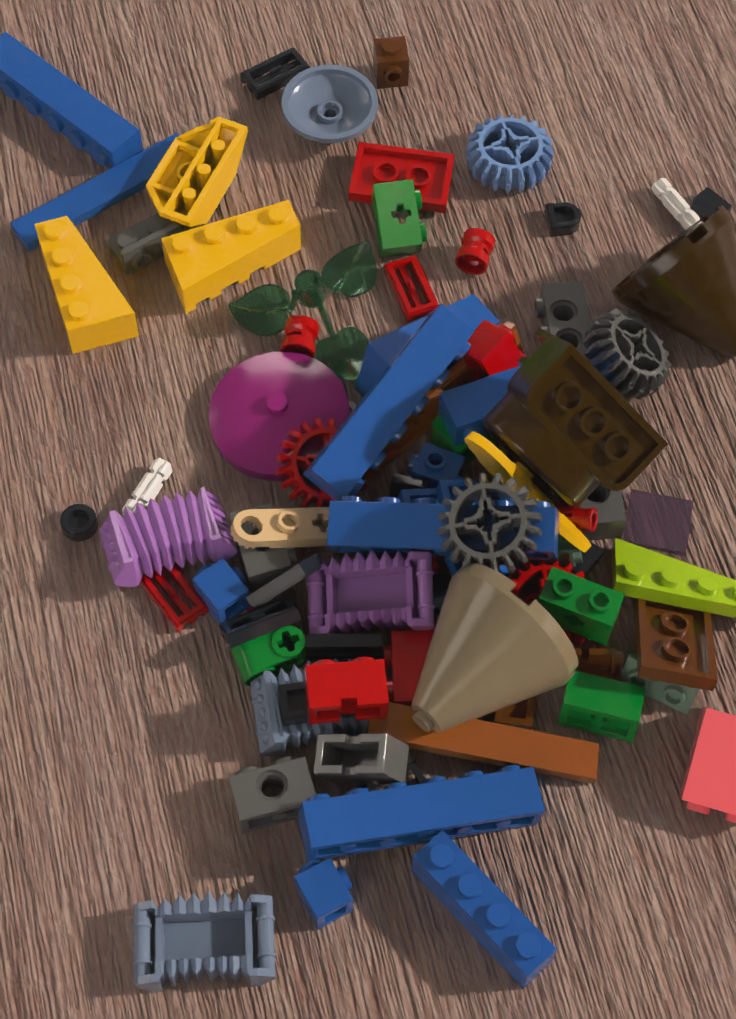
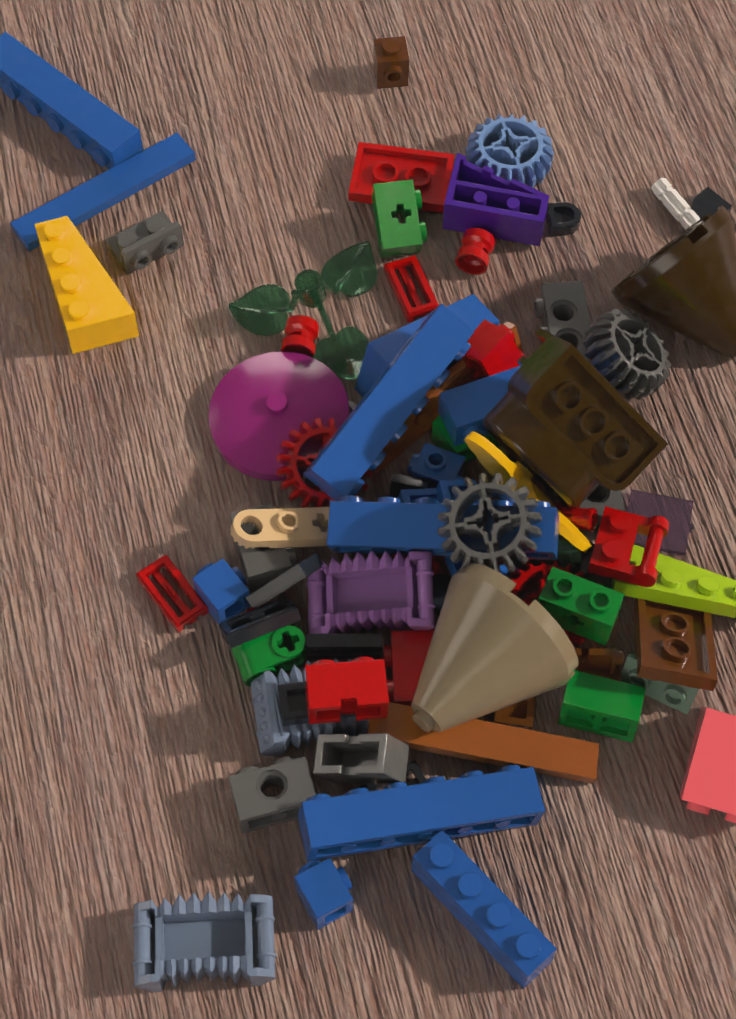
black tile [60,504,98,542] -> none
medium lavender piece [100,487,237,587] -> none
white axle [122,458,172,516] -> none
yellow wedge [146,116,248,227] -> none
yellow wedge [161,200,301,314] -> none
black tile [240,47,310,100] -> none
sand blue dish [281,65,378,143] -> none
none -> dark purple wedge [442,152,549,247]
none -> red plate [587,506,670,587]

